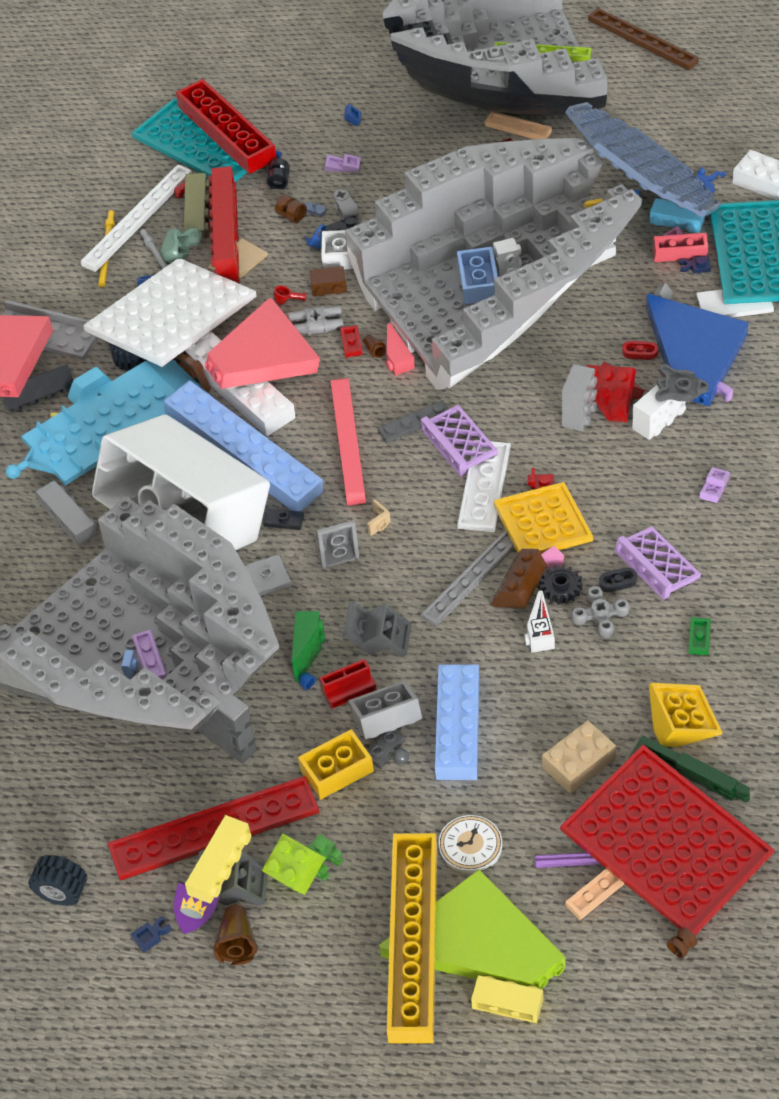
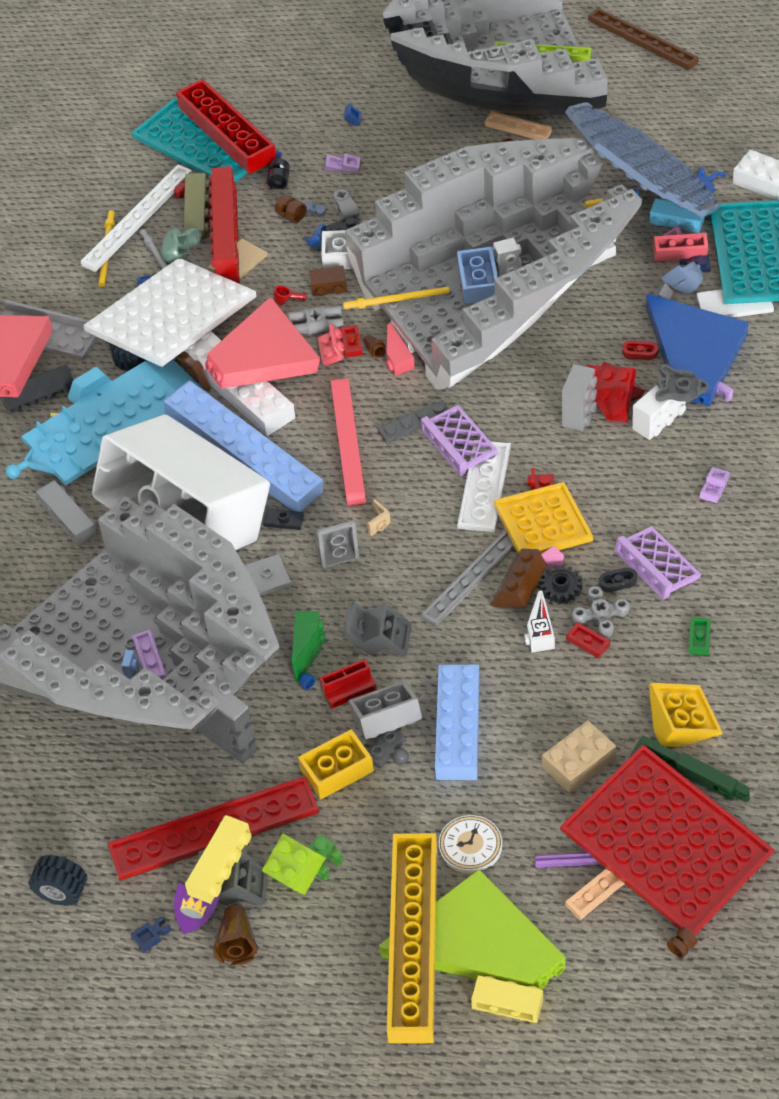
none -> coral bracket [318,324,345,366]
none -> yellow bar [343,286,450,309]
none -> red plate [566,622,610,659]
none -> sand blue helmet [661,261,703,294]

